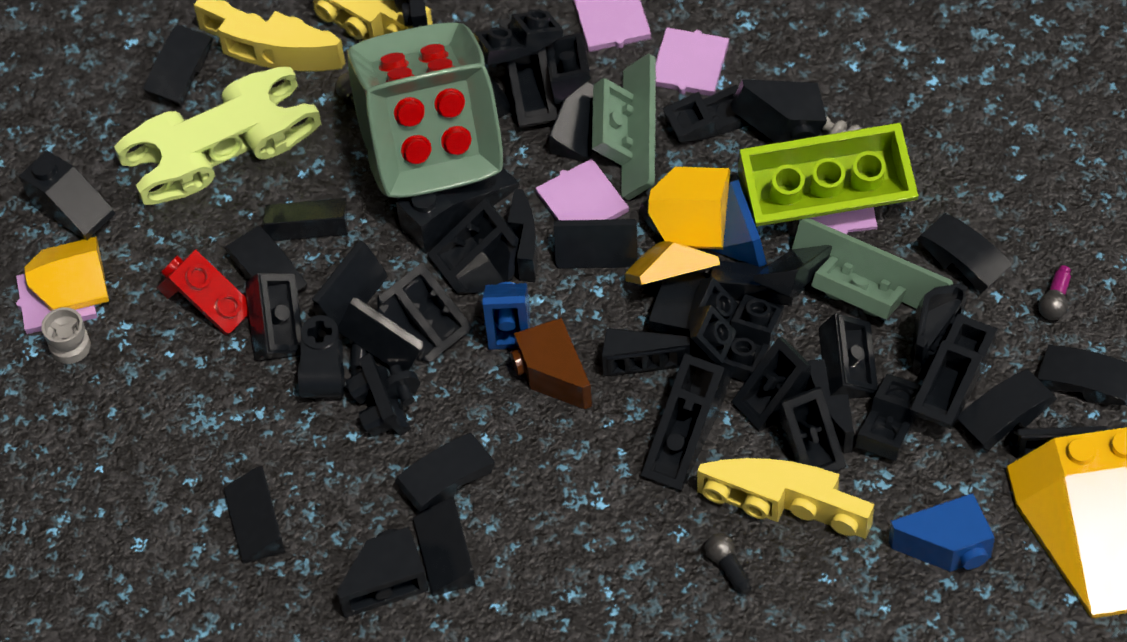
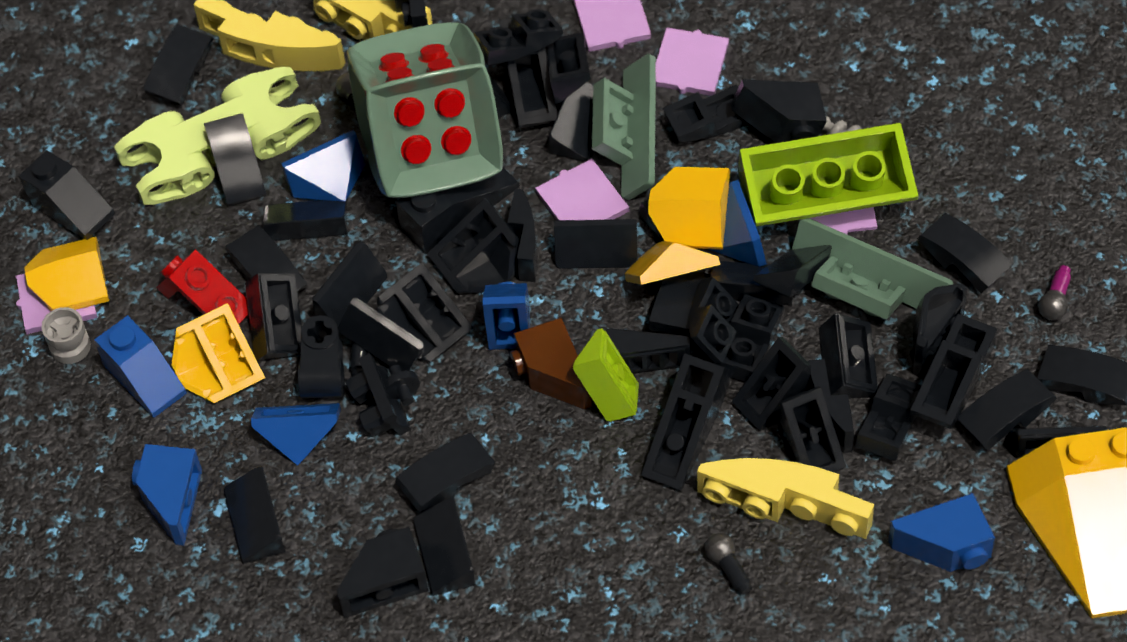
none -> blue slope [94,315,187,418]
none -> blue slope [132,444,202,546]
none -> yellow slope [171,303,265,404]
none -> slope [204,113,266,207]
none -> blue slope [251,403,341,466]
none -> slope [281,130,366,202]
none -> lime slope [573,328,639,421]

